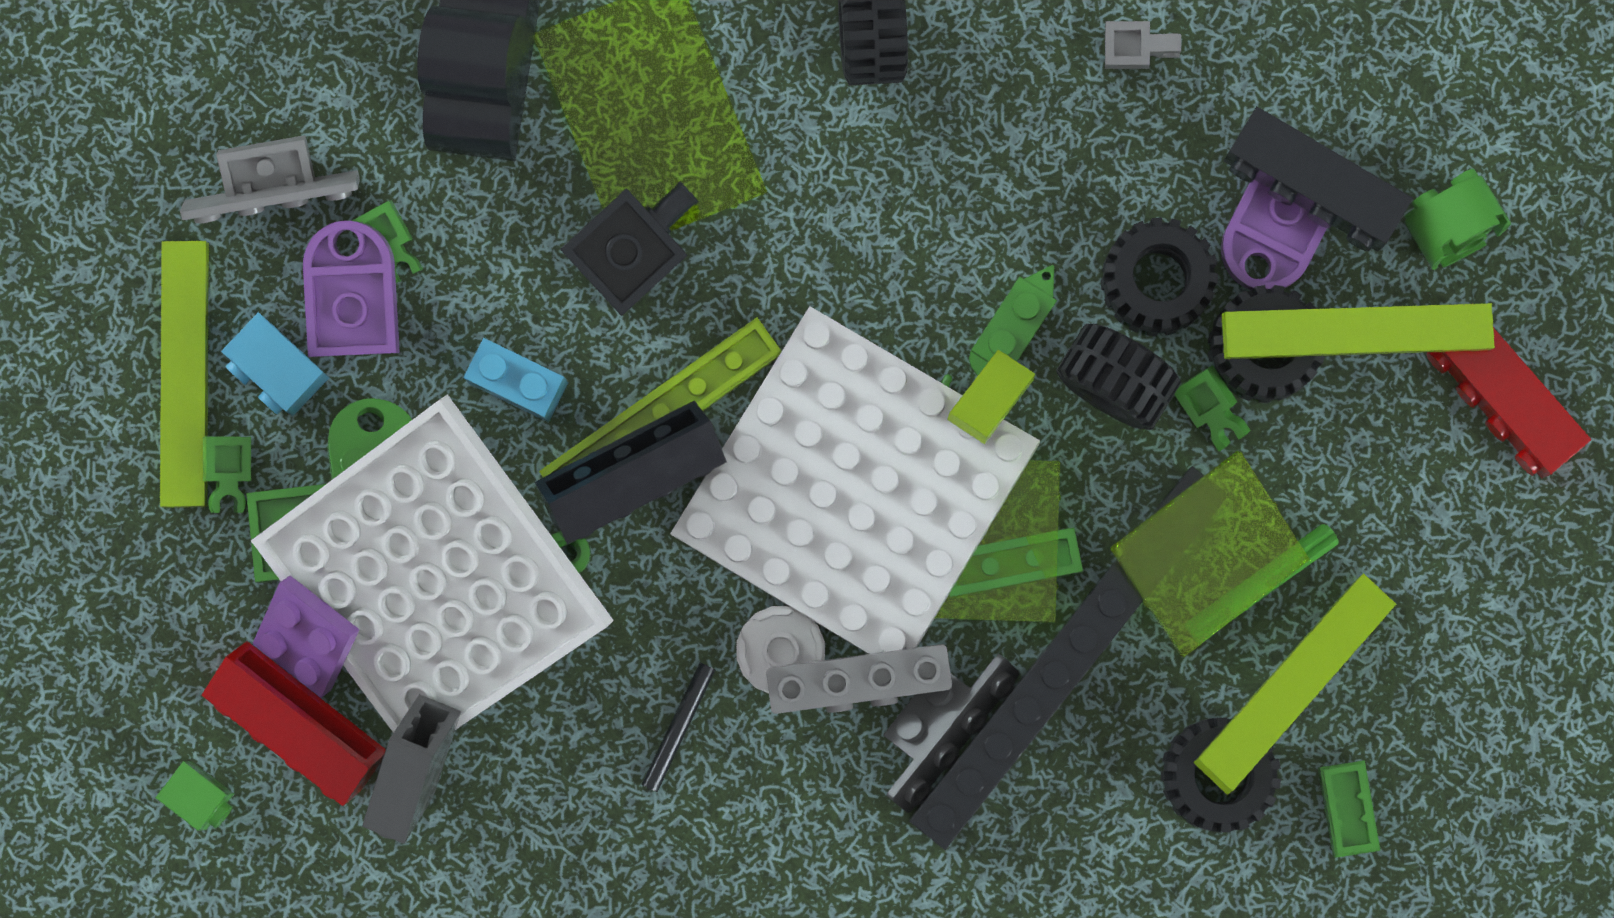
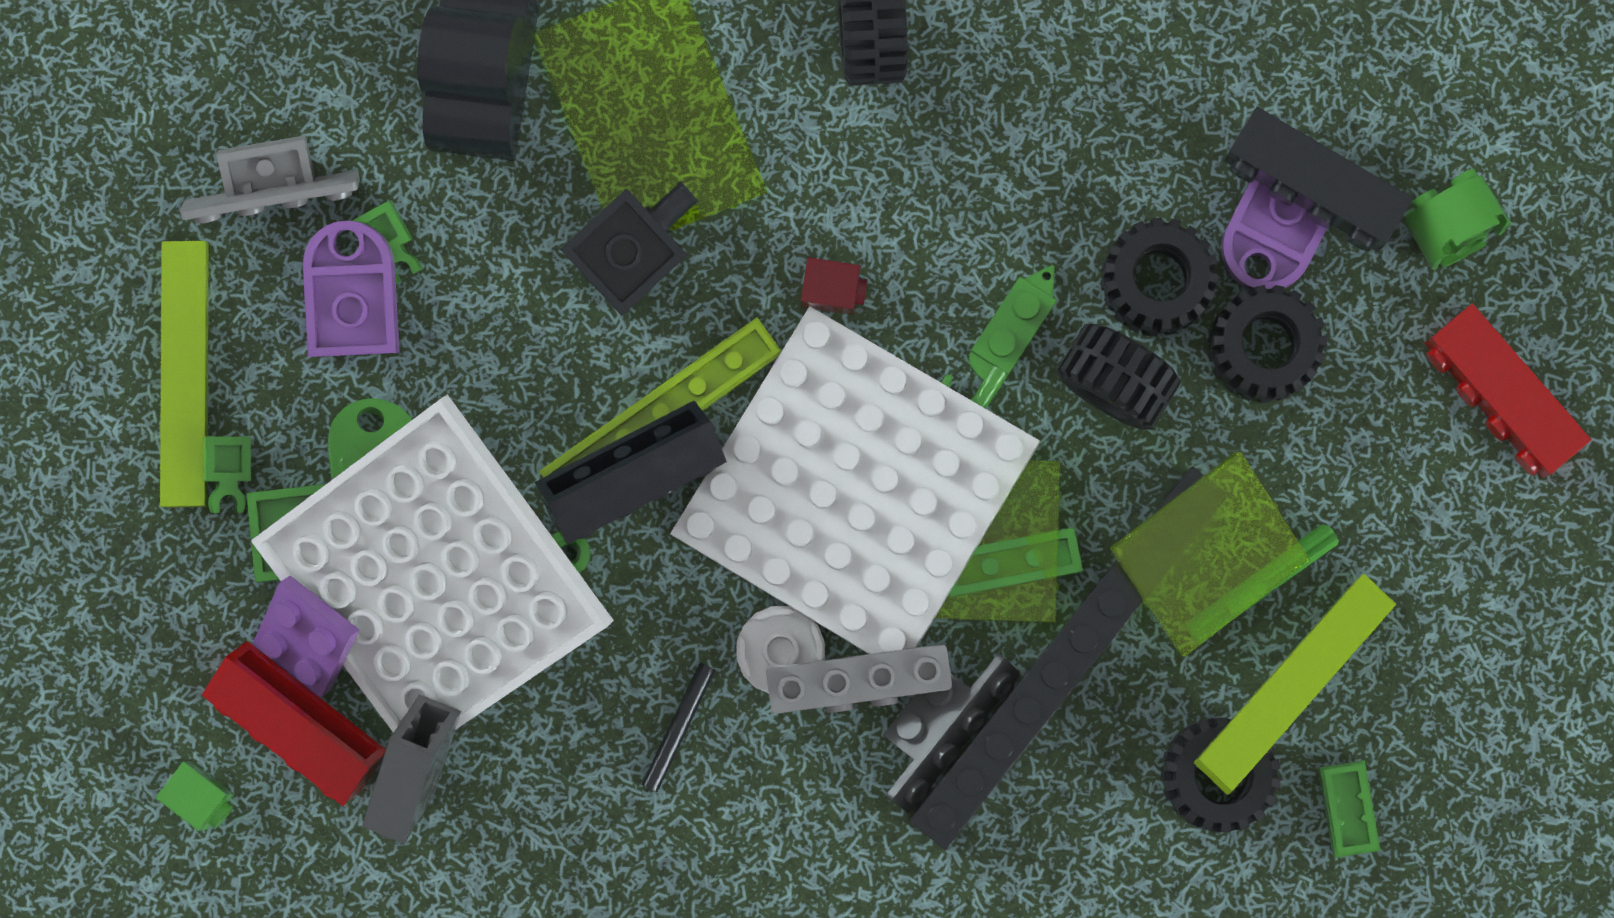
medium azure brick [221,312,330,416] -> none
medium azure brick [463,338,568,423] -> none
lime tile [947,350,1035,444] -> none
light grey plate [1105,21,1181,69] -> none
bright green plate [1174,365,1251,451] -> none
lime tile [1222,303,1495,359] -> none
none -> dark red brick [801,257,868,315]

